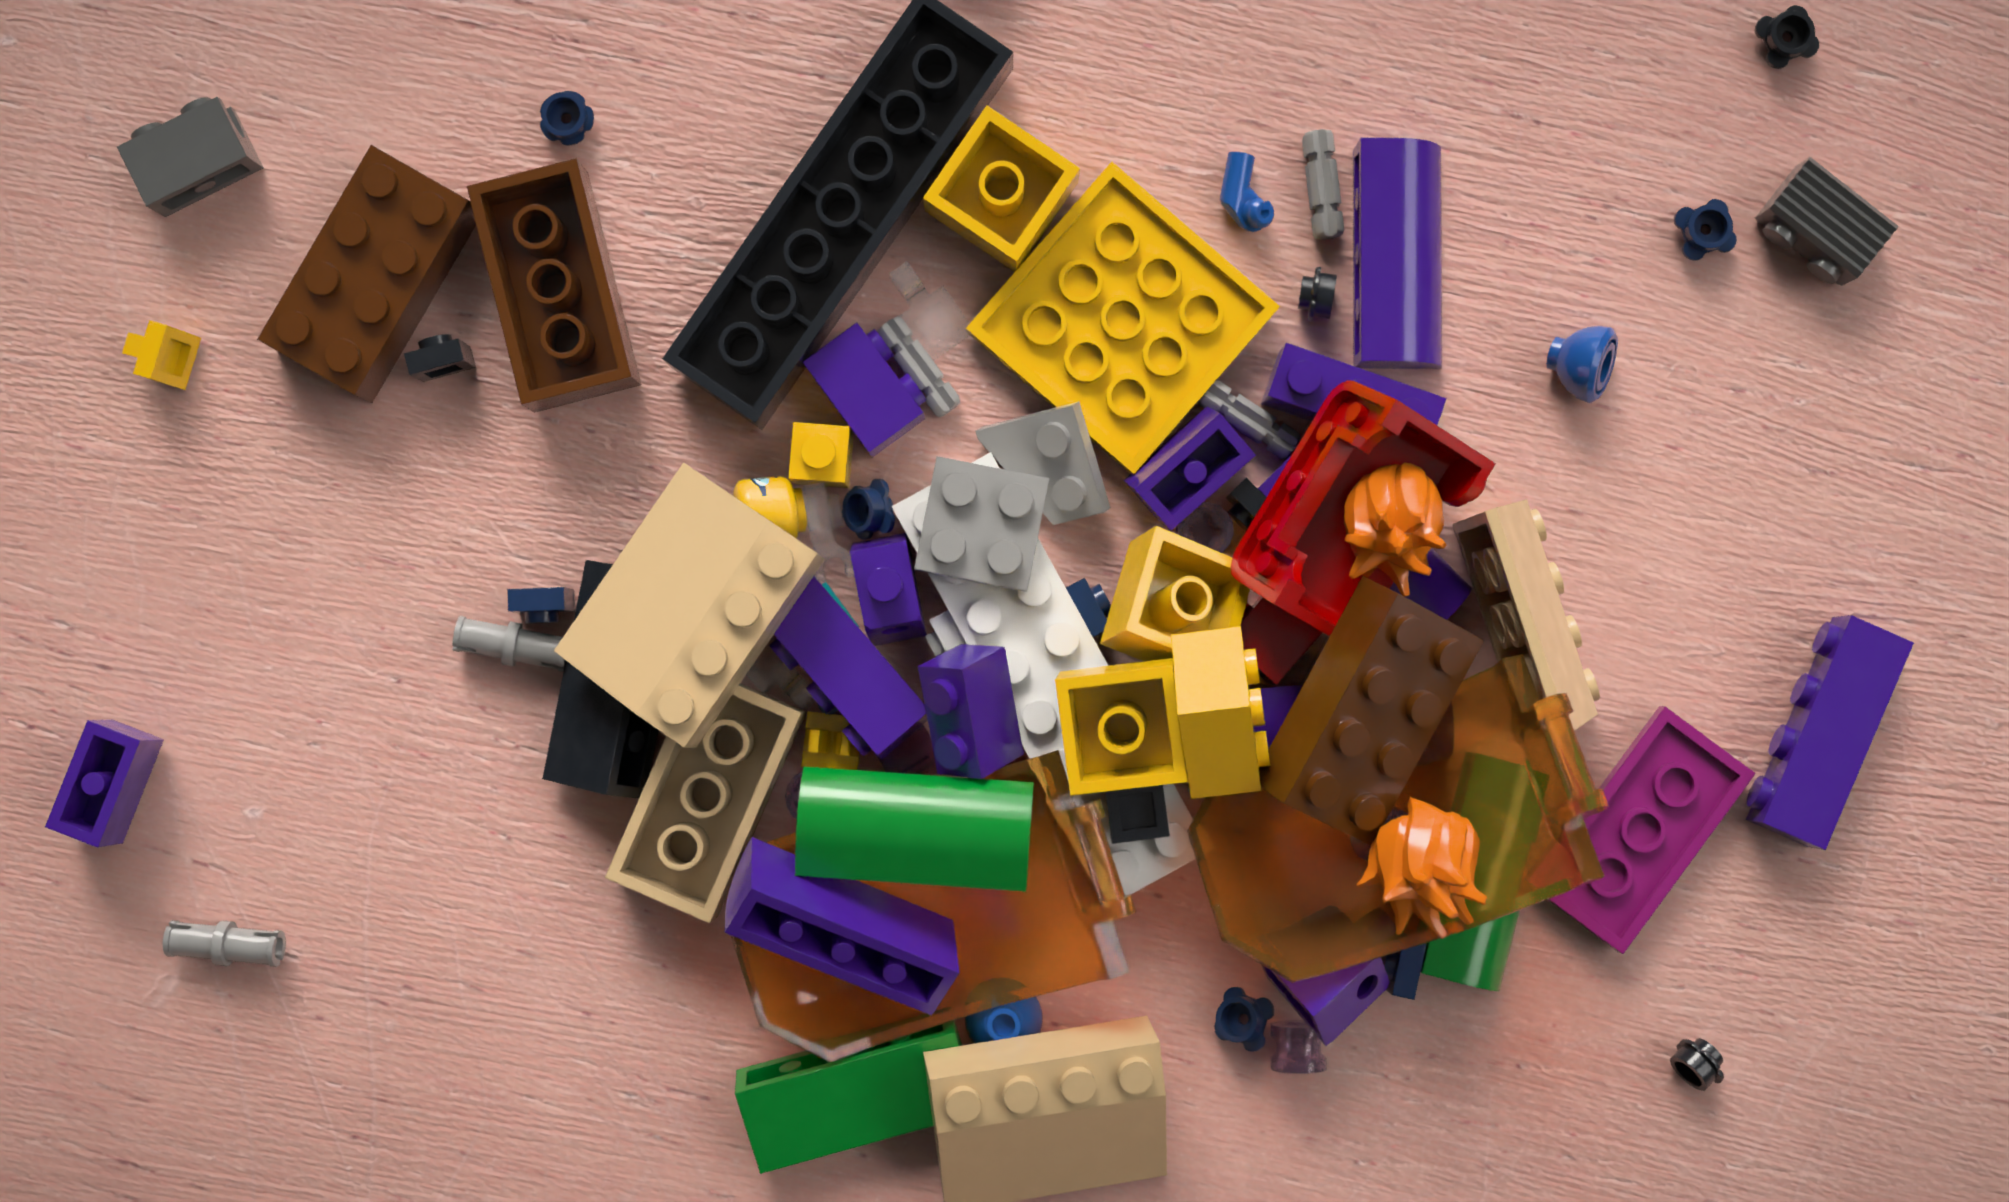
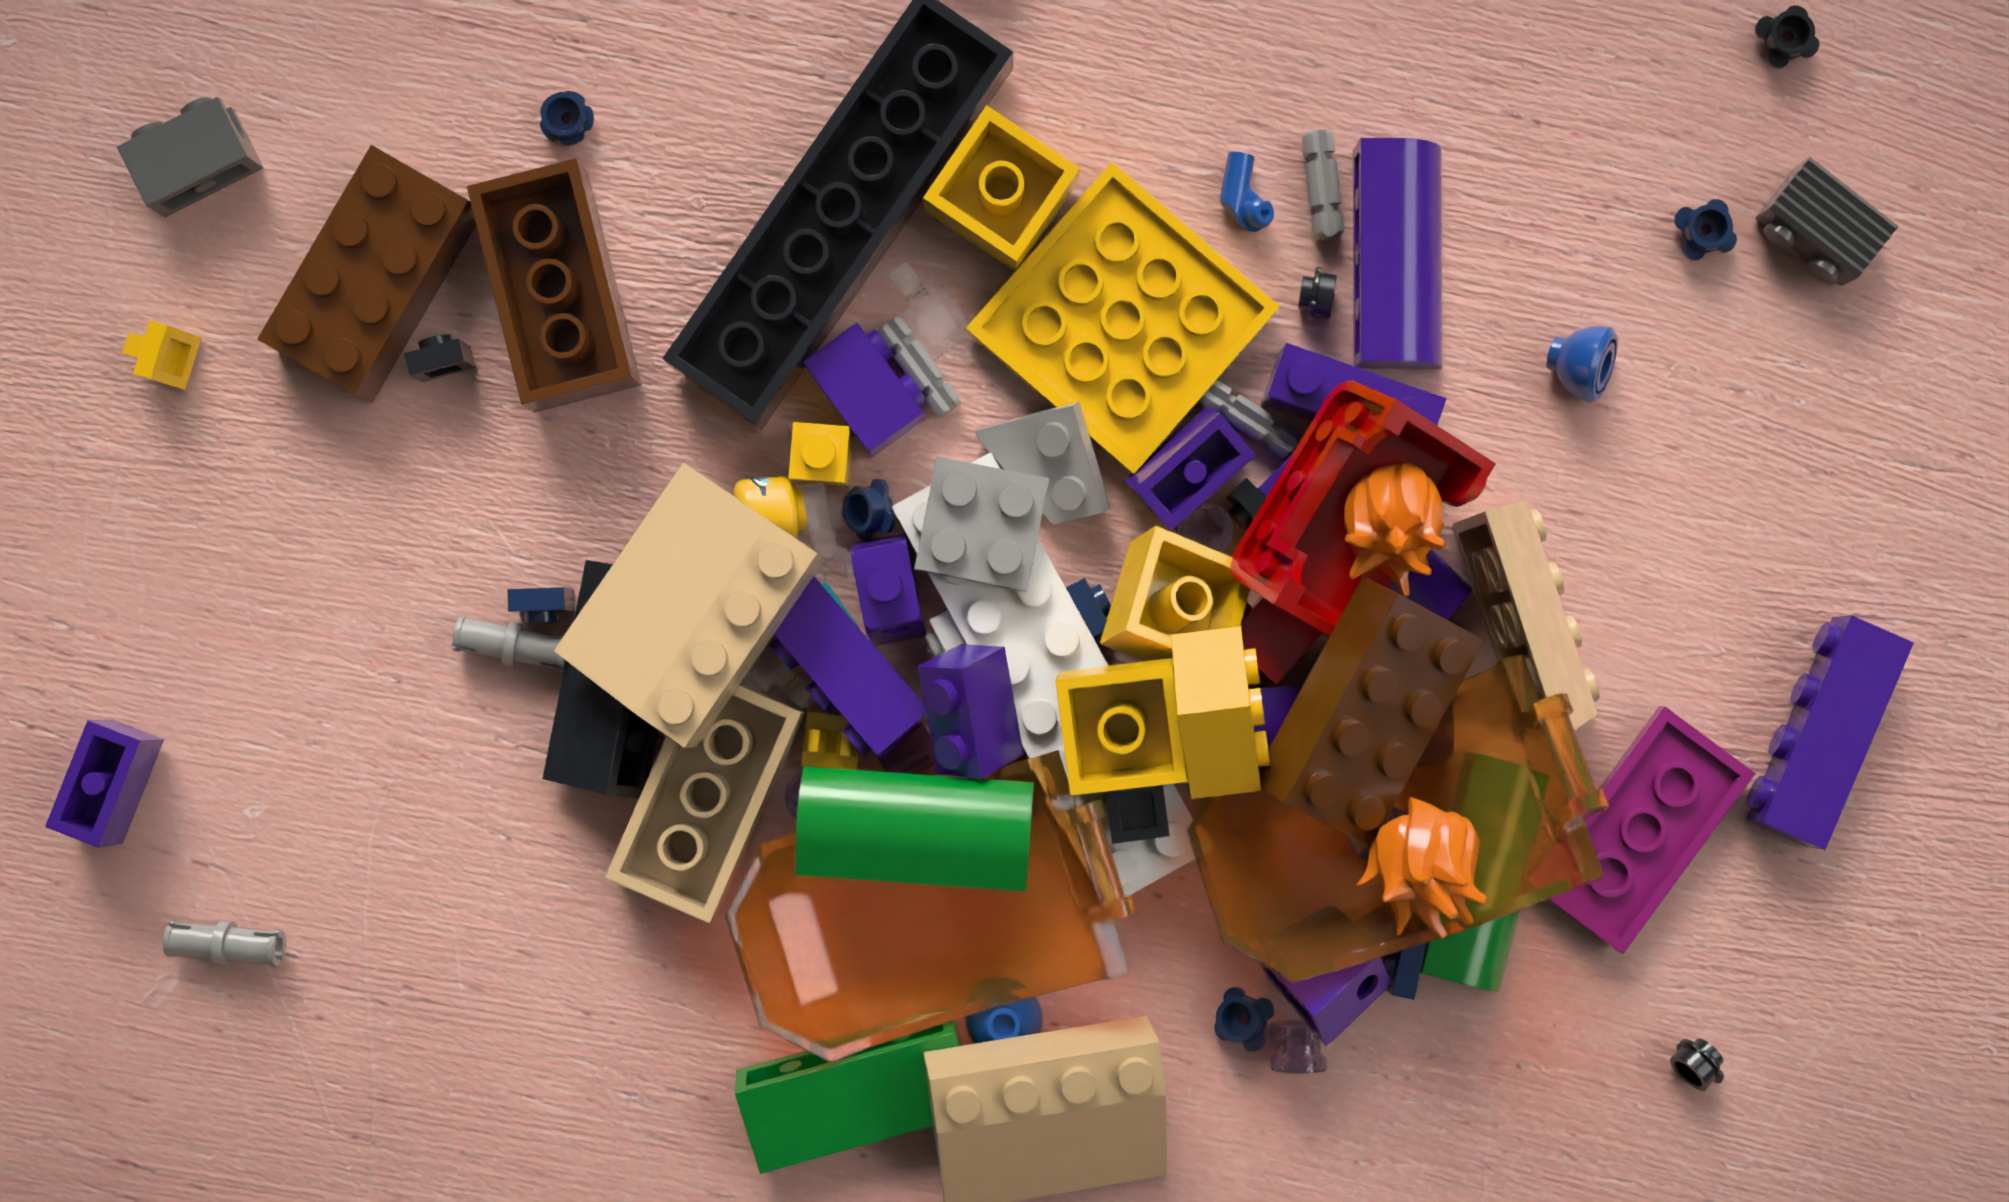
dark purple brick [725,837,959,1015] -> none

